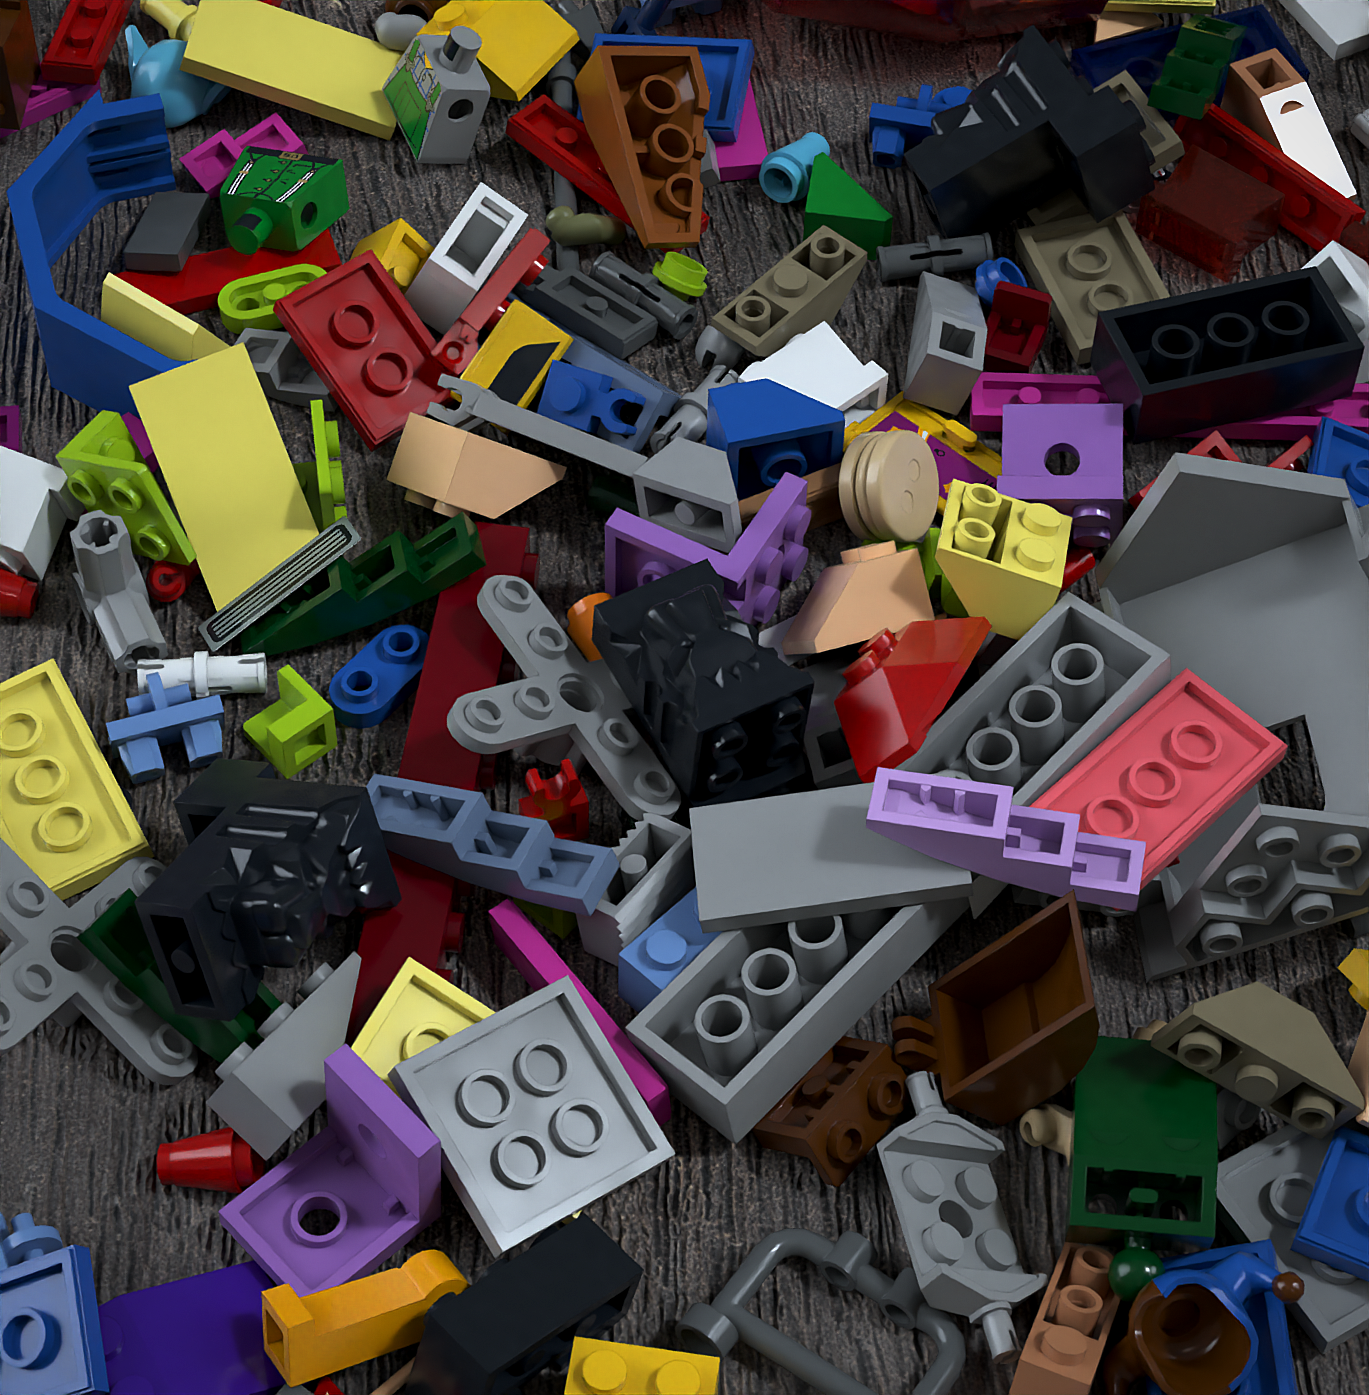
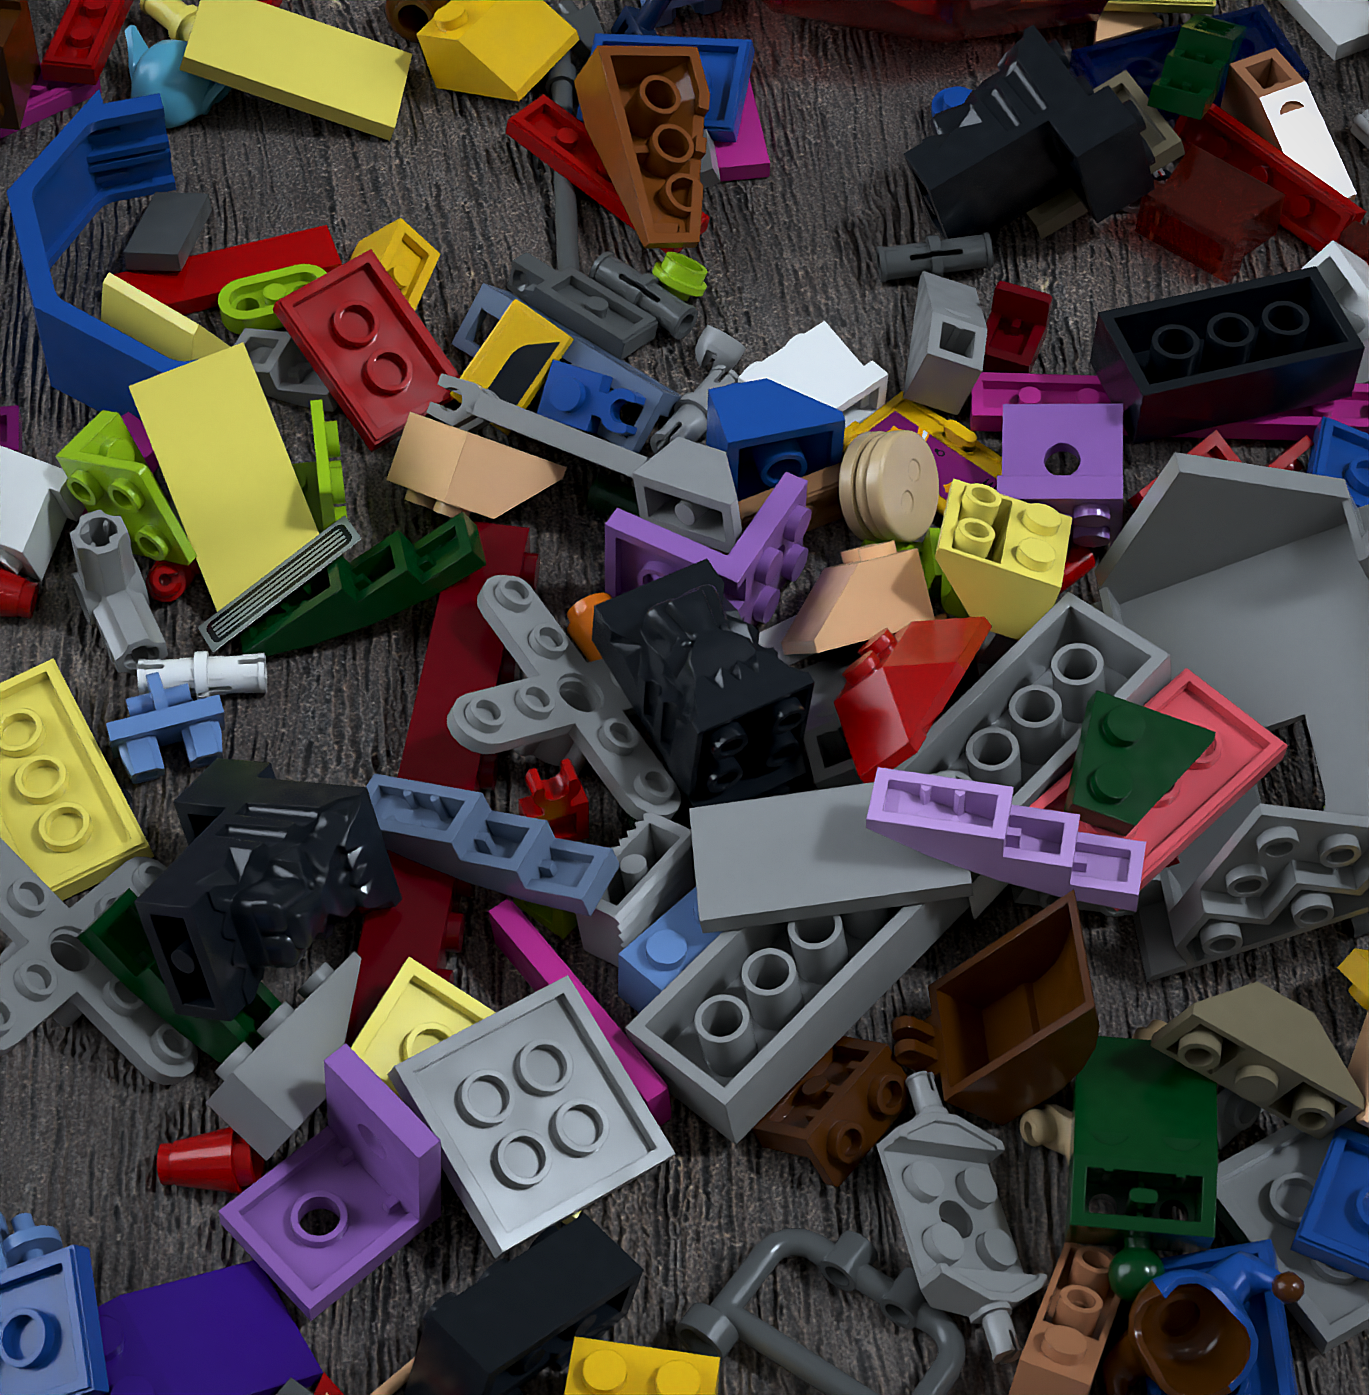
dark pink slope [179,112,309,198] -> none
green torso [220,146,350,255] -> none
lime panel [243,664,338,780] -> none
light orange leg [261,1249,471,1388] -> none
blue plate [329,625,430,729] -> none
light grey arm [375,12,427,51] -> none
light grey torso [382,26,490,164] -> none
white hips [404,182,528,335] -> none
red hinge [429,228,551,377] -> none
olive arm [546,205,626,247] -> none
dark tan slope [711,225,868,357] -> none
medium azure cone [759,132,830,203] -> none
green slope [803,152,893,260] -> none
blue hips [869,84,952,169] -> none
blue plate [975,257,1027,308] -> none
dark tan plate [1014,209,1171,365] -> none
none -> dark green wing [1064,690,1216,837]

